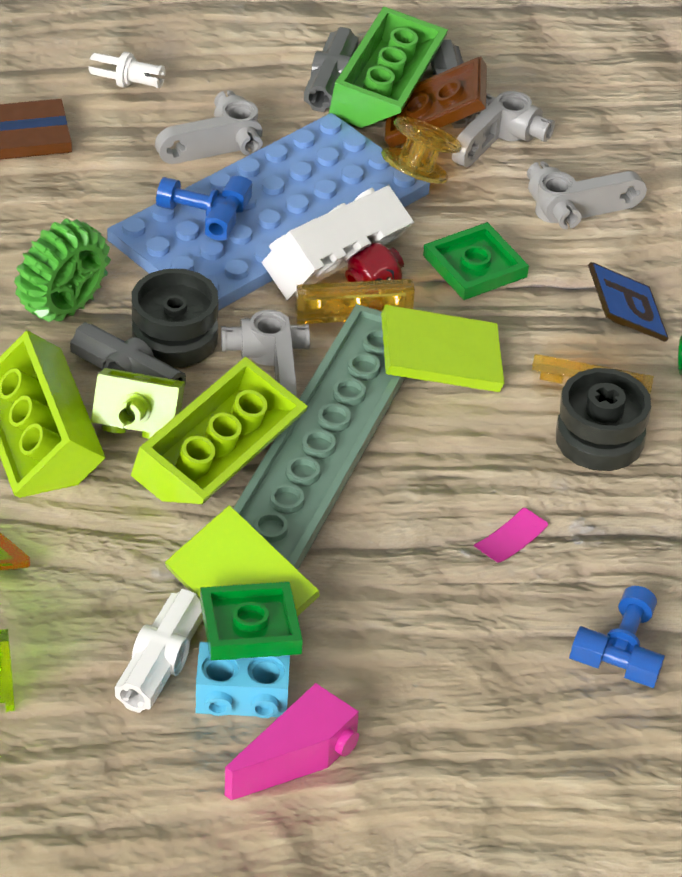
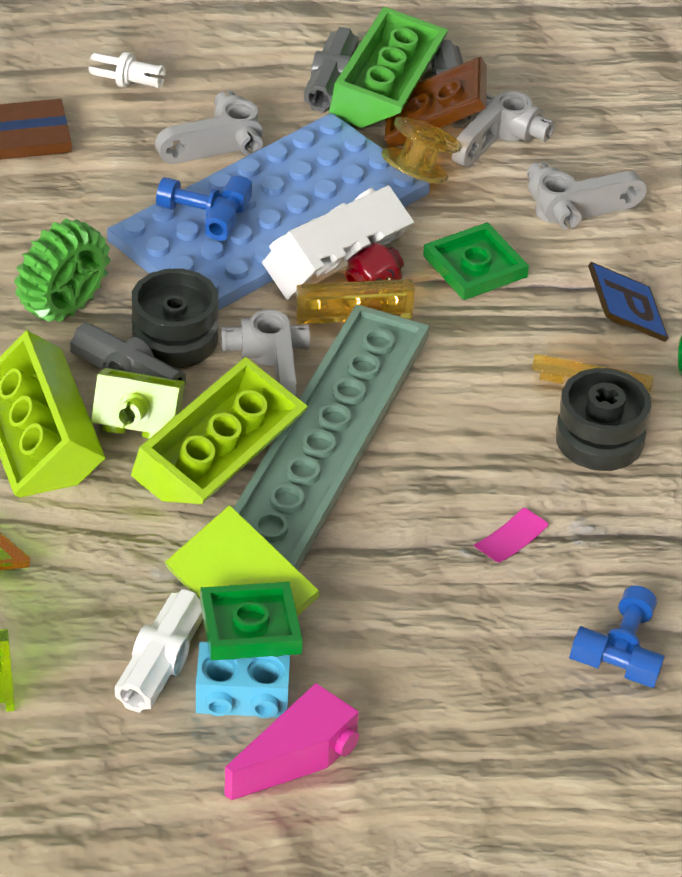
lime tile [381,305,504,392] -> none

